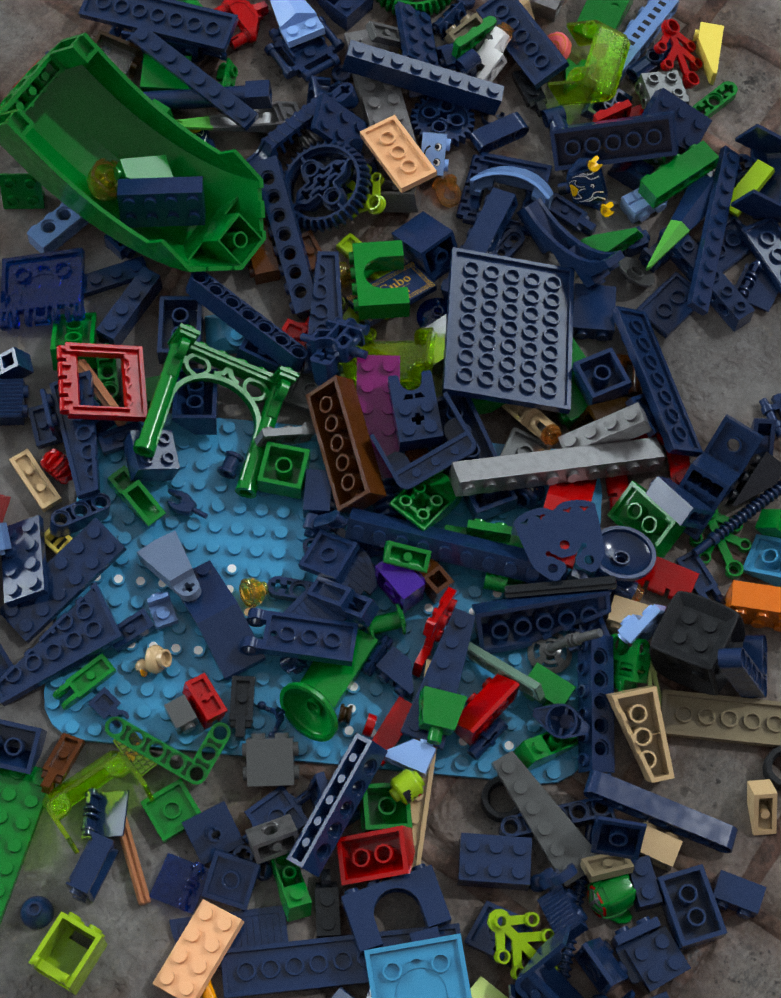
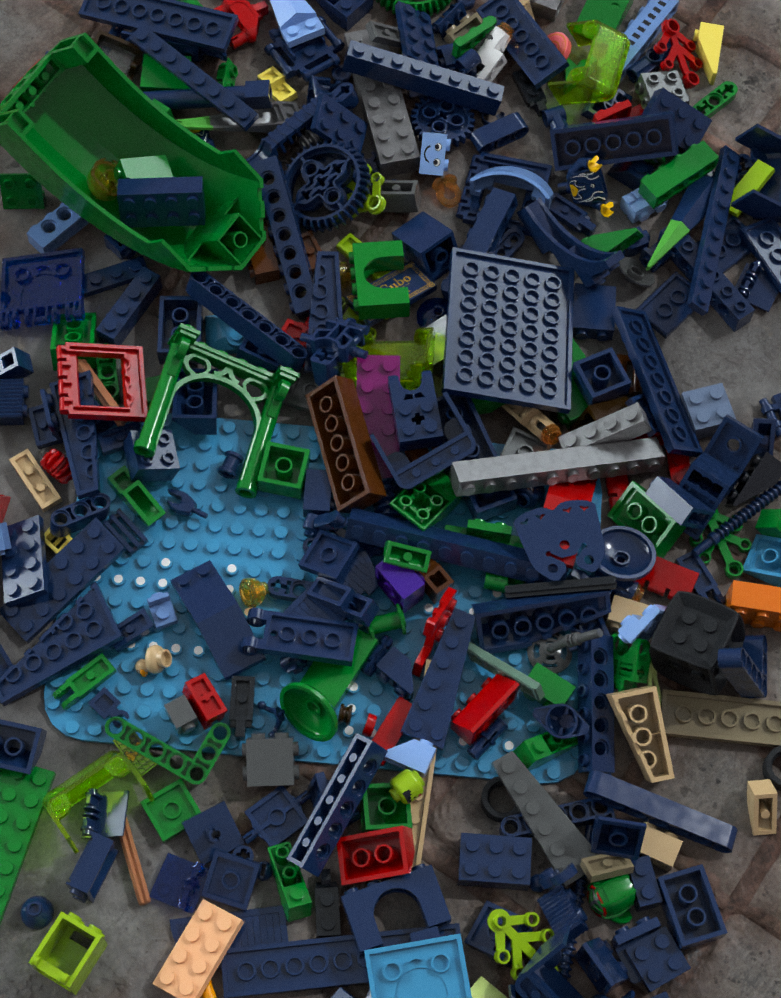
reddish brown hinge [40,733,85,795] -> none
sand blue piece [137,531,202,602] -> none
flat silver brick [245,814,299,865] -> none
dark grey hinge [255,423,316,447] -> none
light nougat plate [360,115,437,193] -> none
green torso [418,686,467,745] -> none
dark blue brick [712,870,766,919] -> none
none -> dark blue tile [102,508,148,555]
none -> light yellow slope [257,66,298,101]
none -> sand blue brick [680,383,736,439]

